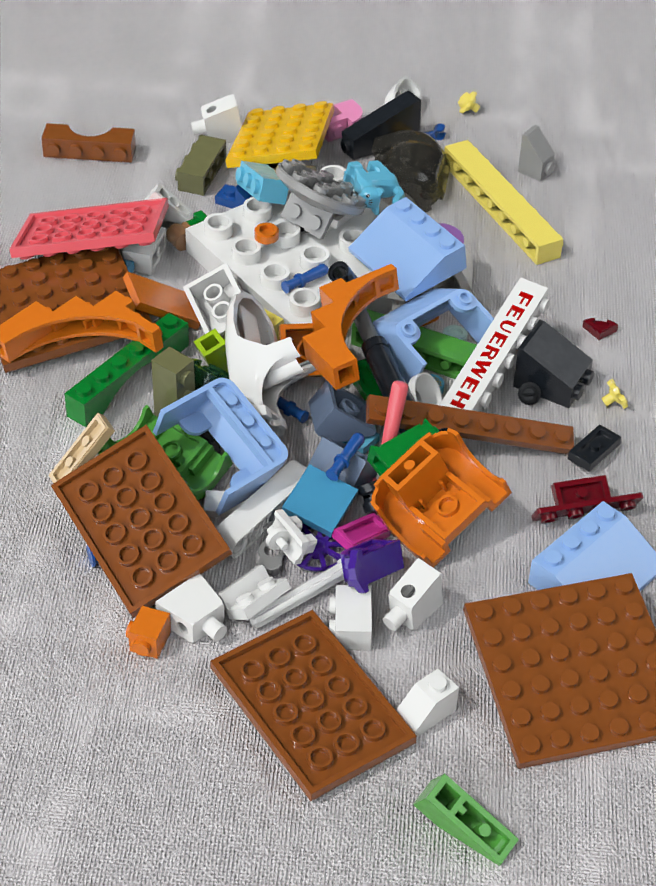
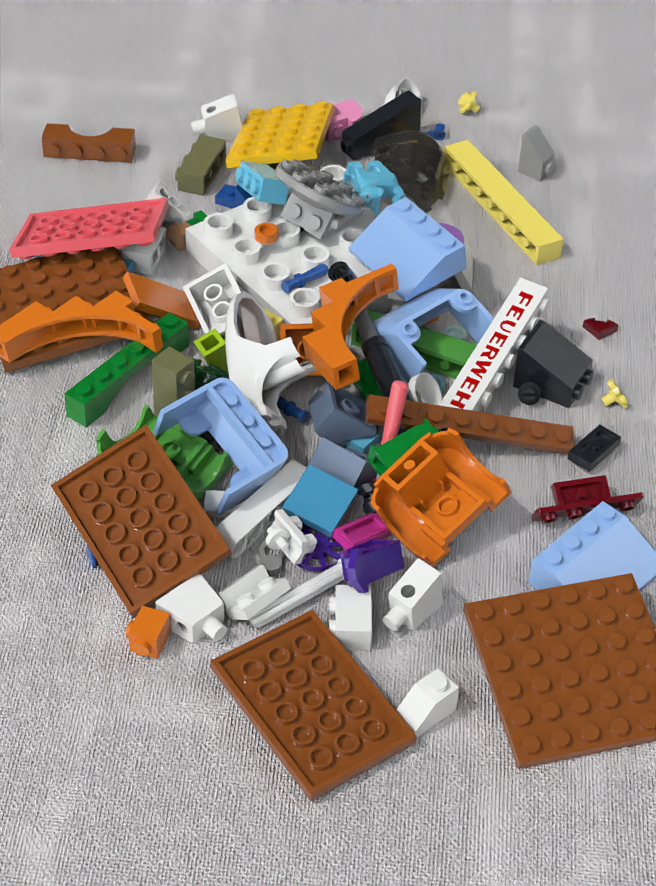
tan tile [49,413,115,483] -> none
blue piece [326,433,365,481] -> none
bright green slope [413,774,519,866] -> none

